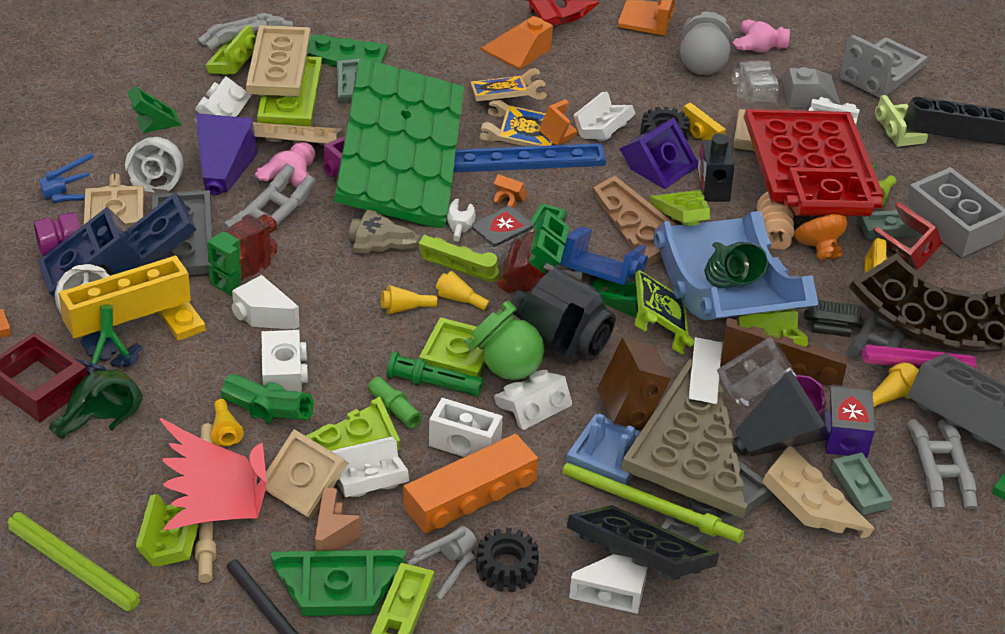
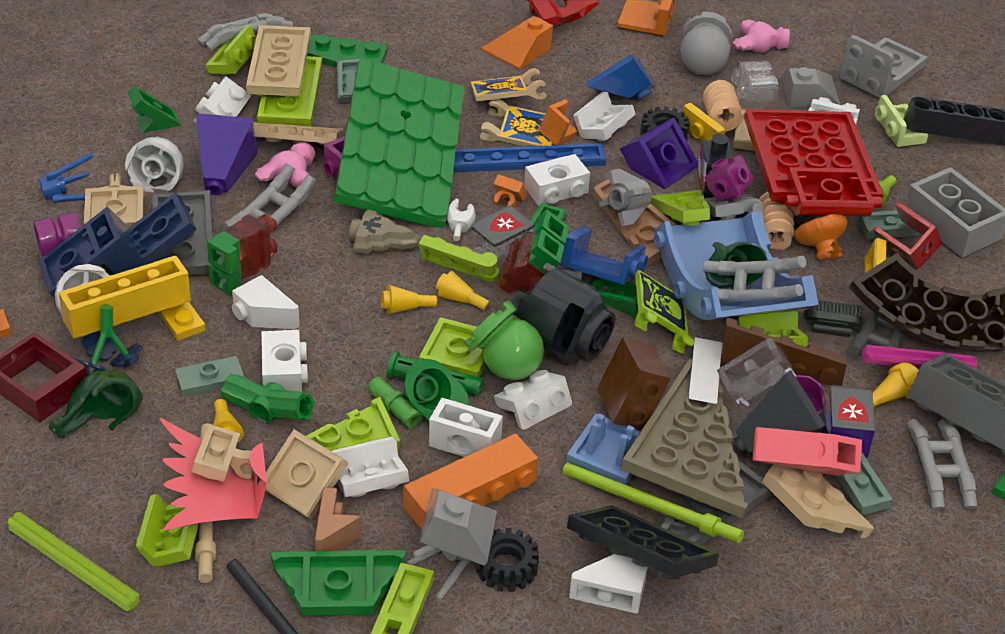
none -> sand green plate [175,356,244,397]
none -> tan plate [191,424,253,482]
none -> green piece [404,359,469,421]
none -> light grey slope [420,487,497,566]
none -> white brick [524,154,590,206]
none -> blue slope [586,54,655,101]
none -> light grey brick [598,169,652,227]
none -> light nougat piece [703,80,743,132]
none -> light grey piece [703,256,807,303]
none -> magenta brick [704,155,754,202]
none -> light grey plate [704,194,764,220]
none -> coral slope [753,427,862,476]

